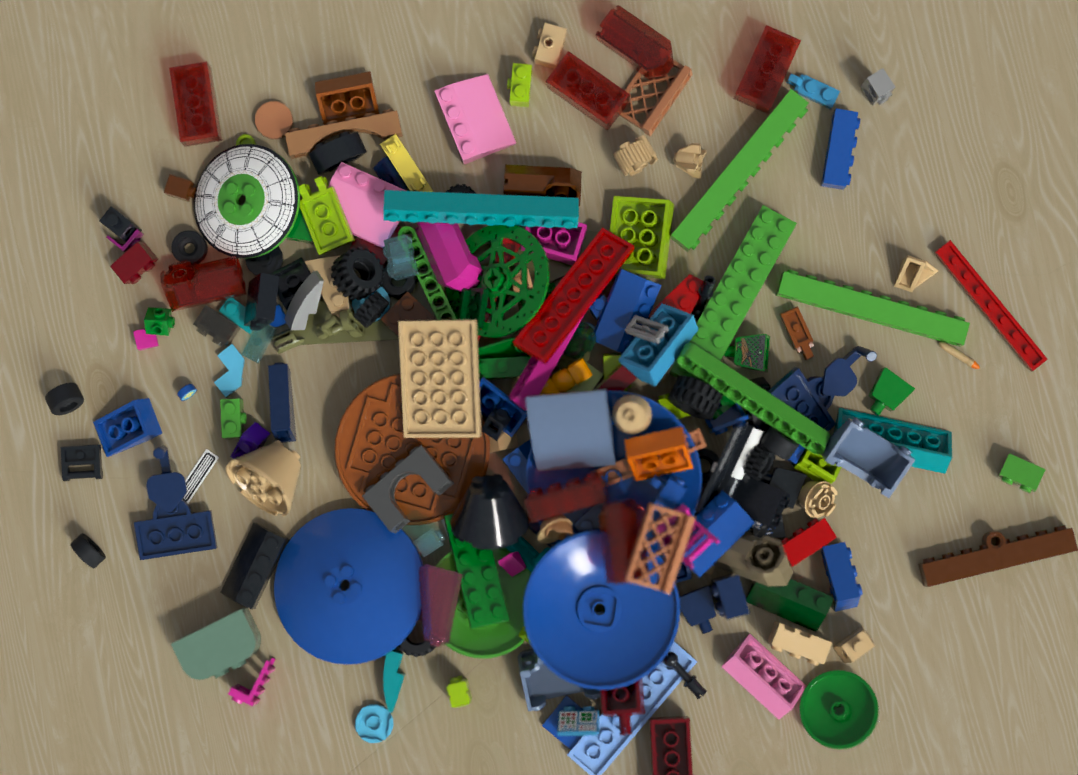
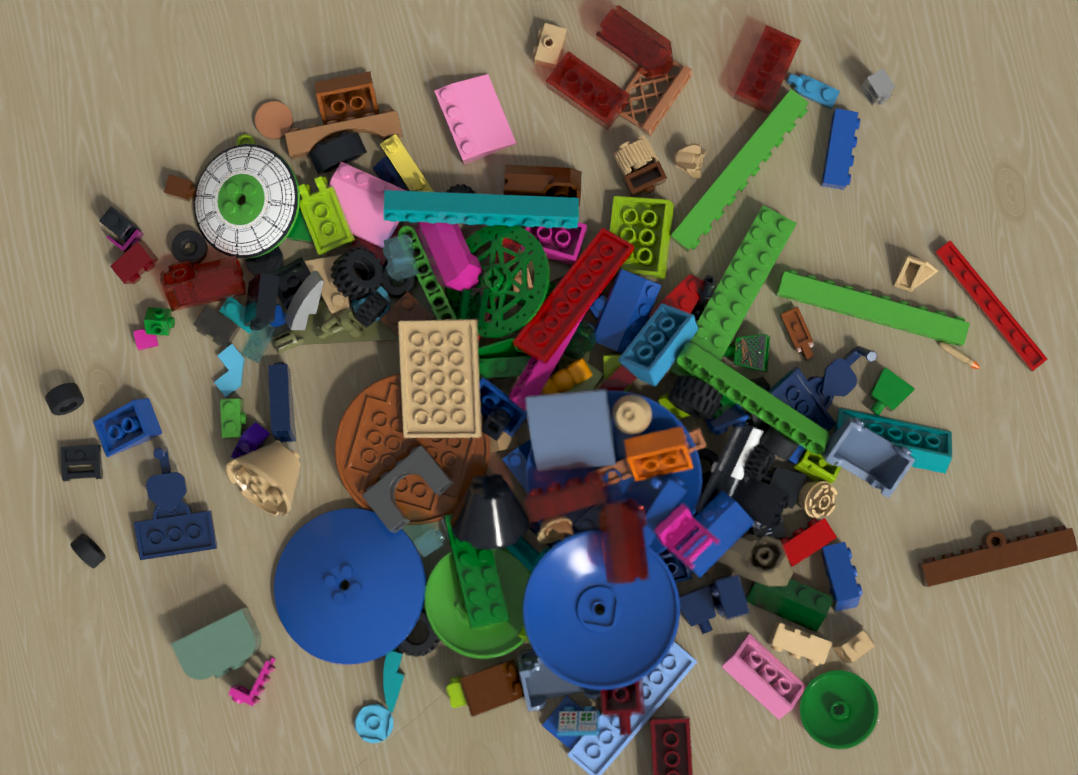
clear red brick [169,62,222,147] -> none
blue tile [177,384,197,401] -> none
sticker [183,449,219,503] -> none
black slope [220,522,288,610] -> none
clear pink slope [419,564,463,647] -> none
dark pink slope [498,551,527,577] -> none
lime brick [507,63,532,107] -> none
nougat fence [624,503,695,594] -> none
light grey tile [625,315,669,344] -> none
black pin [663,651,707,699] -> none
bright green brick [999,453,1046,493] -> none
none -> reddish brown slope [459,659,525,717]
none -> reddish brown brick [623,161,667,197]

